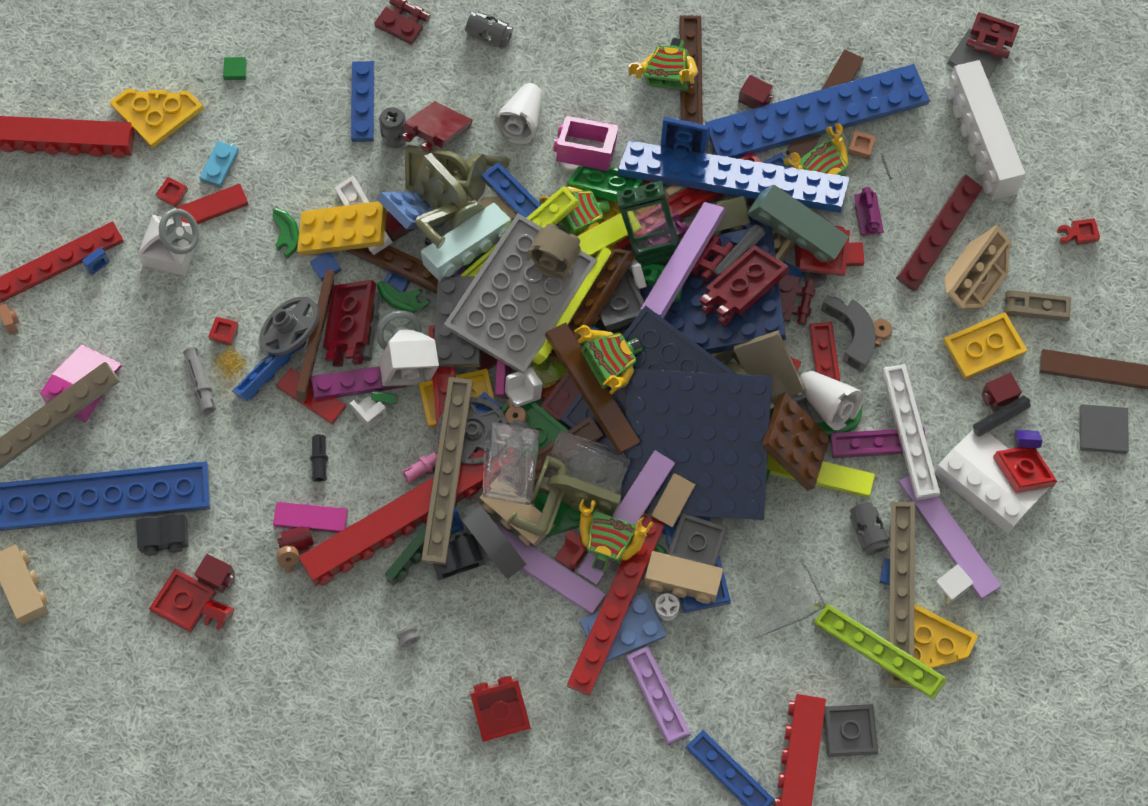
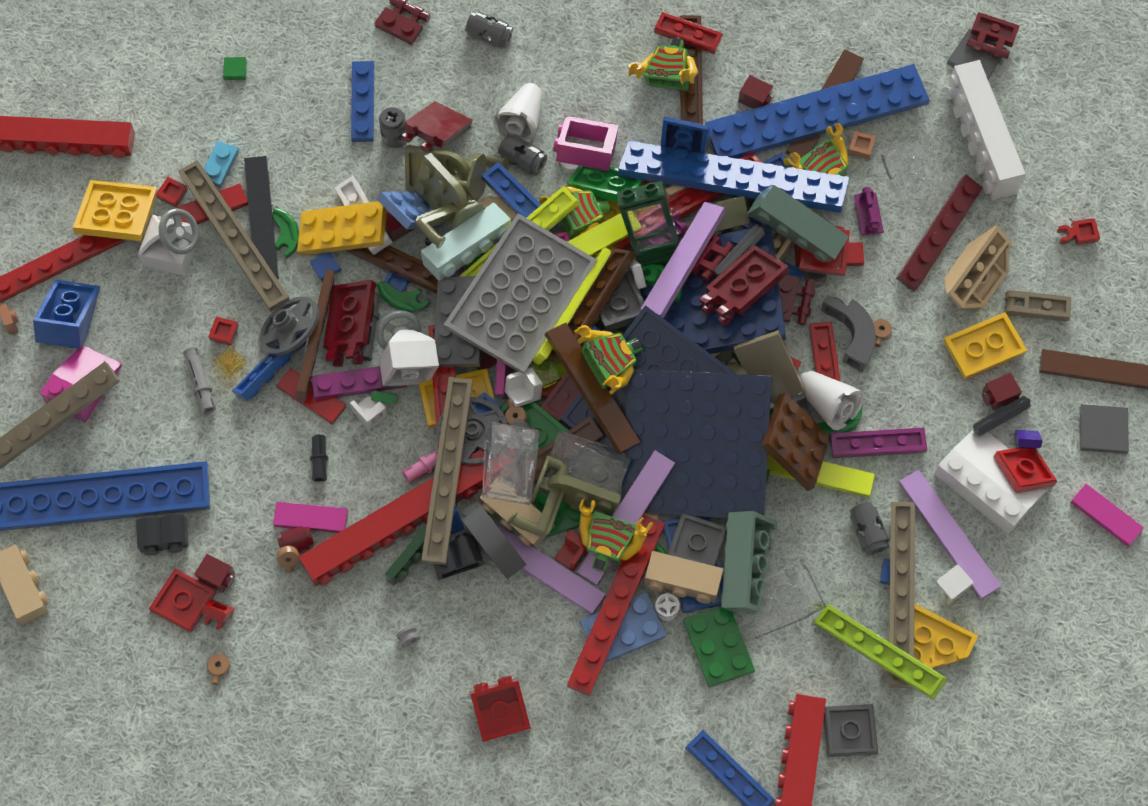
blue tile [82,247,109,275] -> none
yellow plate [109,89,204,149] -> none
dark tan brick [526,223,581,278] -> none
lavender tile [626,646,690,745] -> none
tan tile [651,473,696,527] -> none
white tile [882,364,940,501] -> none
none -> blue slope [33,280,100,349]
none -> yellow plate [73,180,157,241]
none -> dark tan plate [178,160,290,312]
none -> medium nougat piece [207,654,230,685]
none -> black tile [244,156,279,279]
none -> dark grey piece [498,134,547,175]
none -> red tile [654,12,723,55]
none -> green plate [683,606,755,688]
none -> sand green wedge [721,511,778,613]
none -> dark pink tile [1070,484,1144,547]

